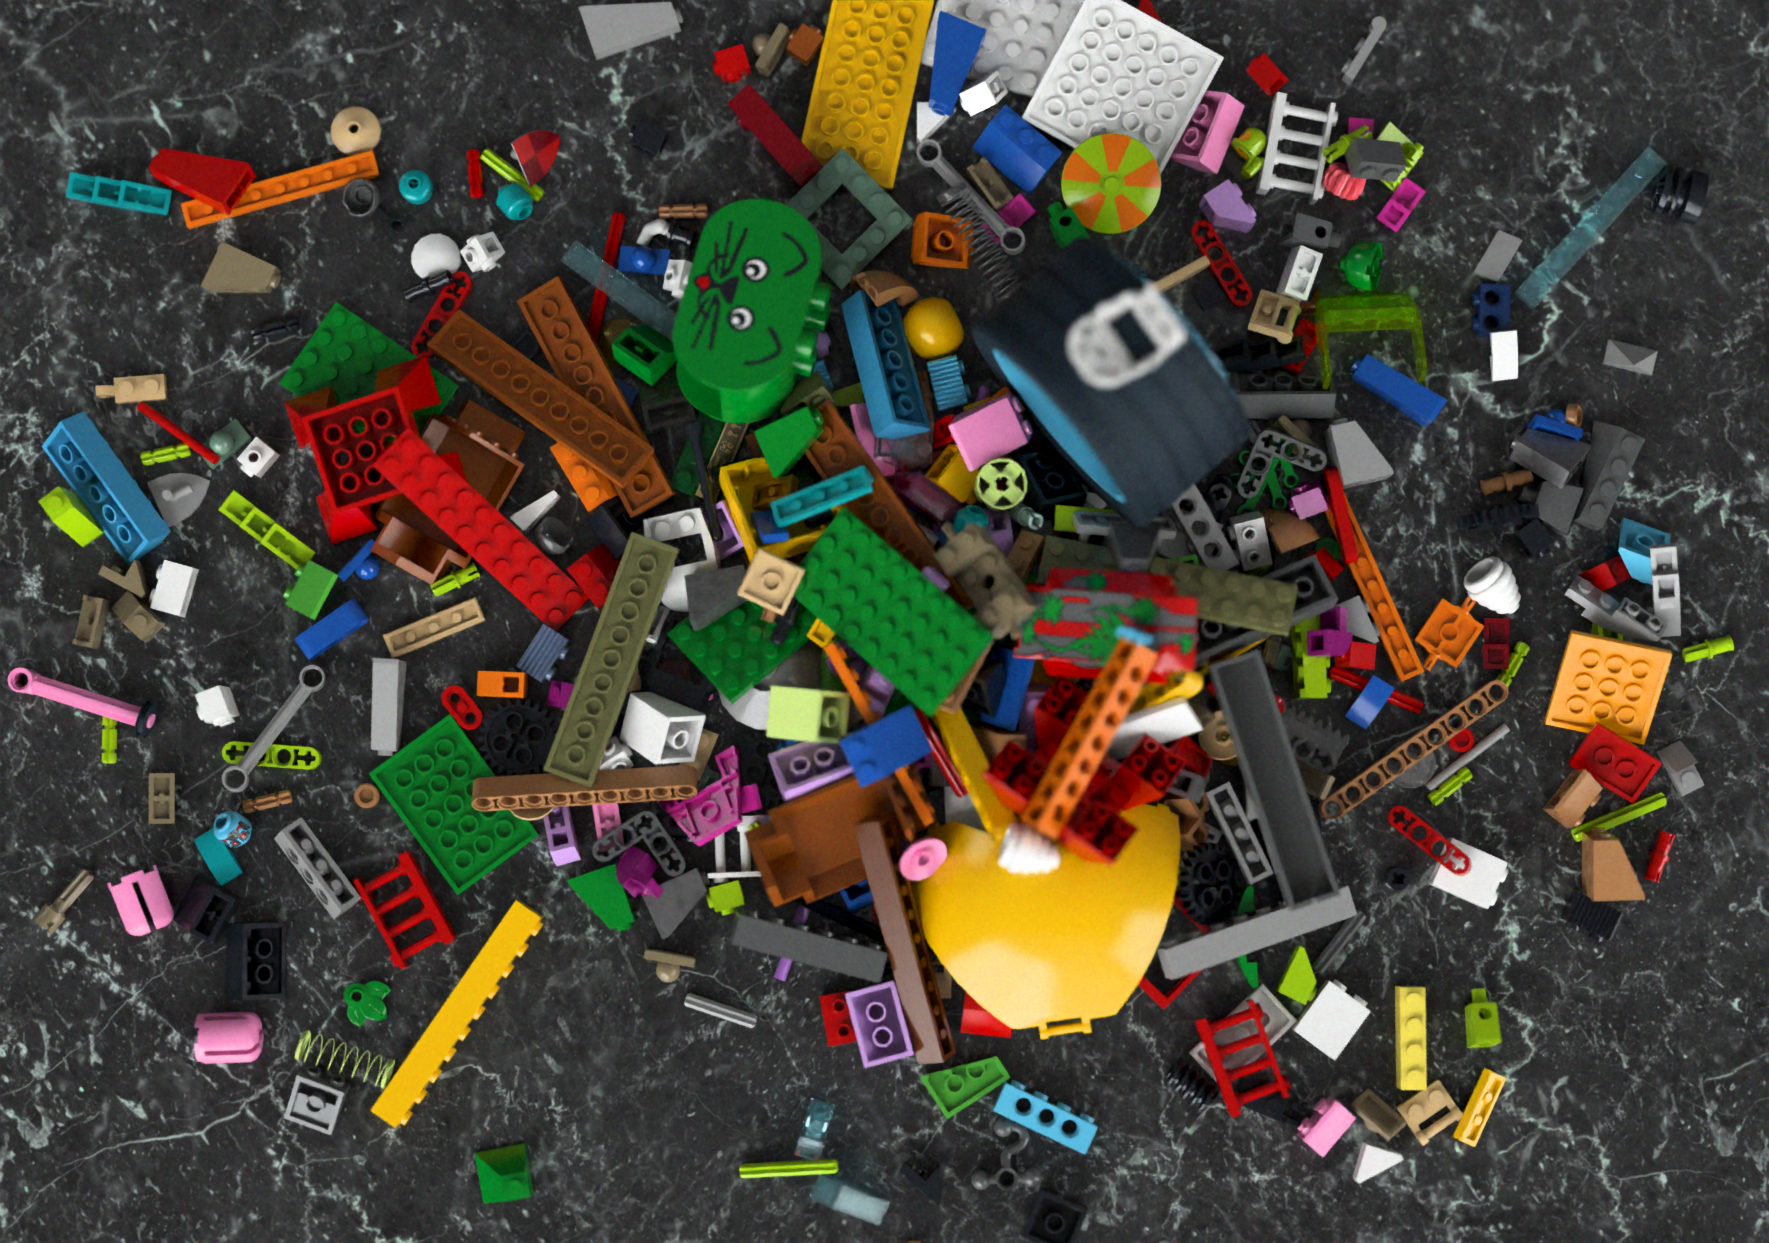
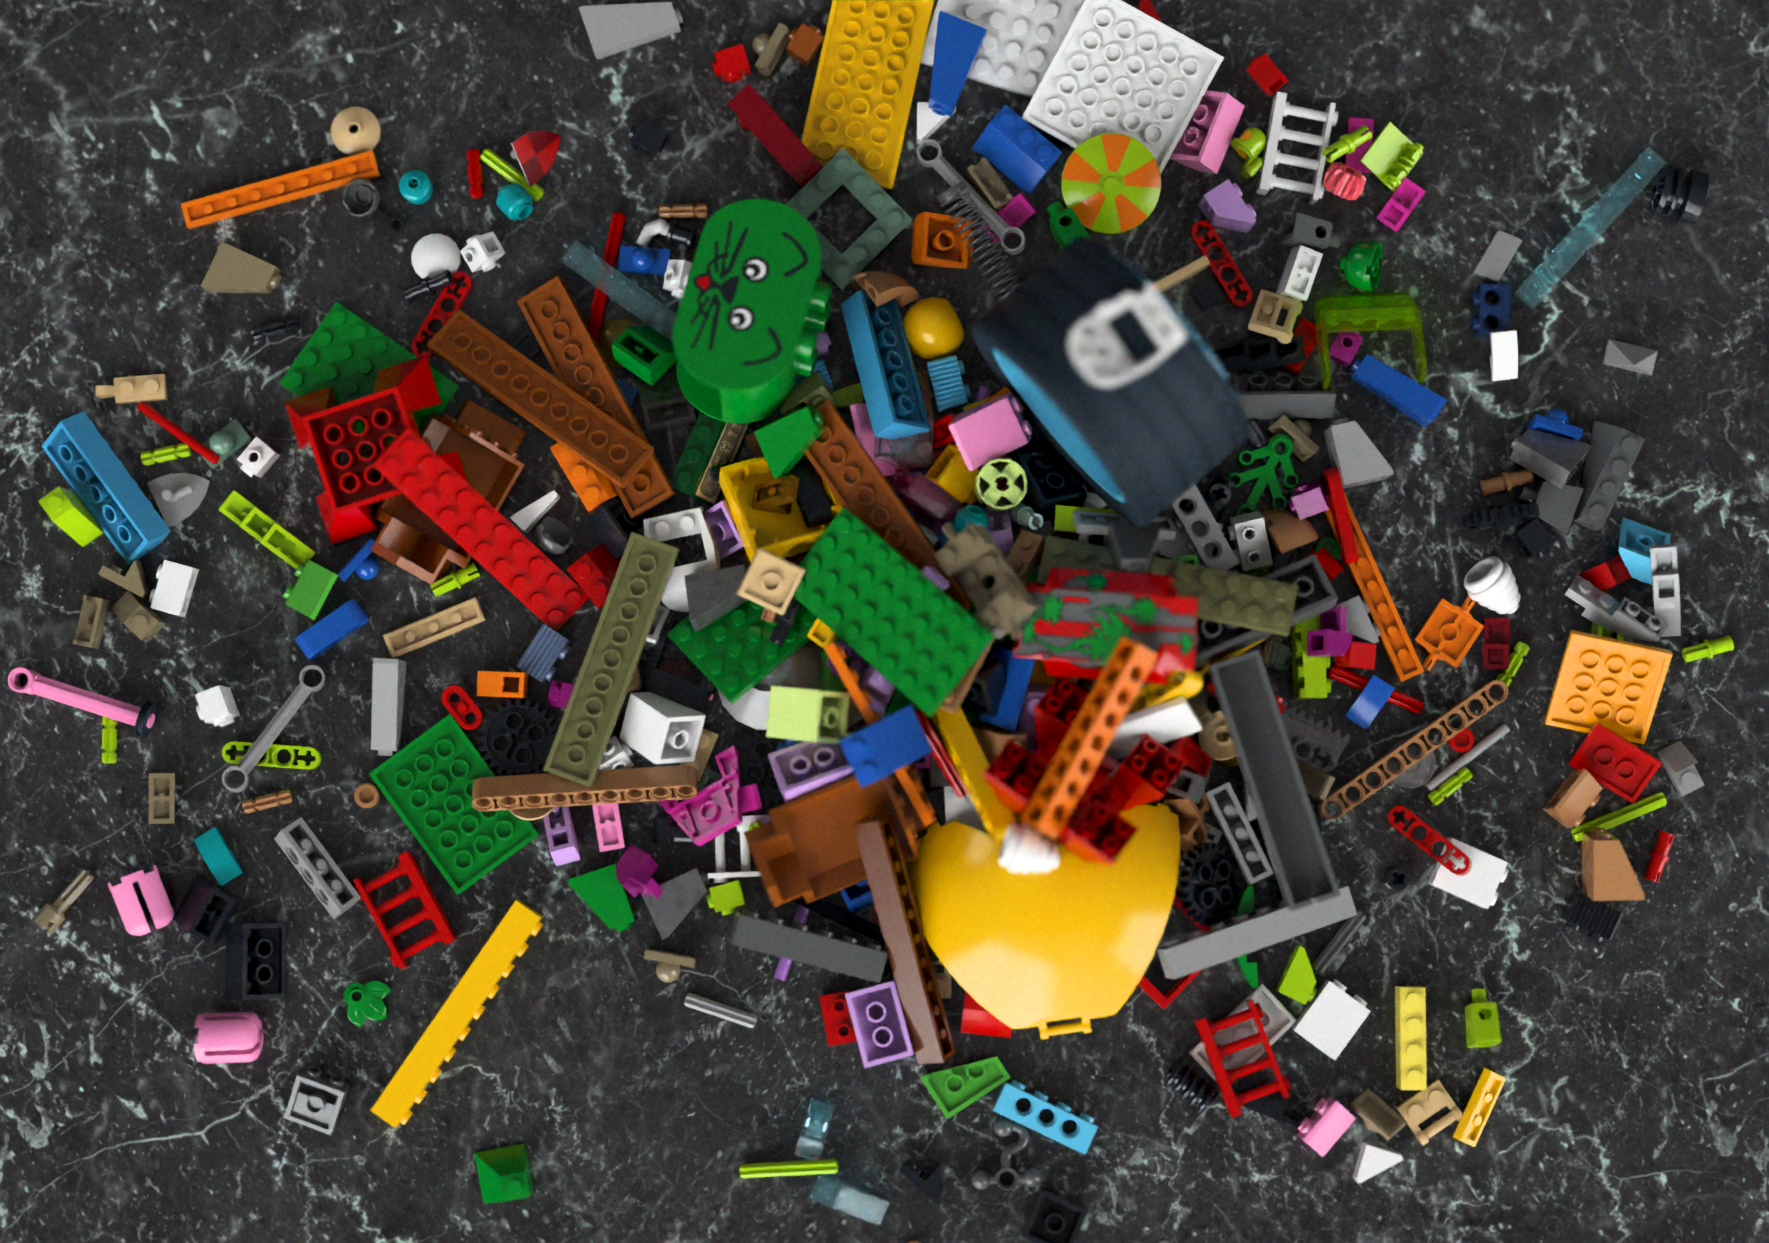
teal slope [66,172,172,215] -> none
red slope [149,148,256,215] -> none
medium azure head [213,811,252,848] -> none
yellowish green piece [295,1030,395,1089] -> none
dark grey beam [592,811,685,876] -> none
black piece [682,421,722,541] -> none
blue tile [751,510,788,544] -> none
teal fence [770,465,875,528] -> none
bright pink dish [900,838,947,880] -> none
white brick [959,70,1008,116] -> none
medium azure tile [1115,625,1154,646] -> none
dark grey beam [1237,428,1327,498] -> none
reddish brown hand [1299,289,1321,316] -> none
light grey plate [1341,16,1387,86] -> none
dark grey brick [1345,138,1407,182] -> none
medium nougat tile [1566,404,1583,428] -> none
none -> magenta brick [1325,326,1364,368]

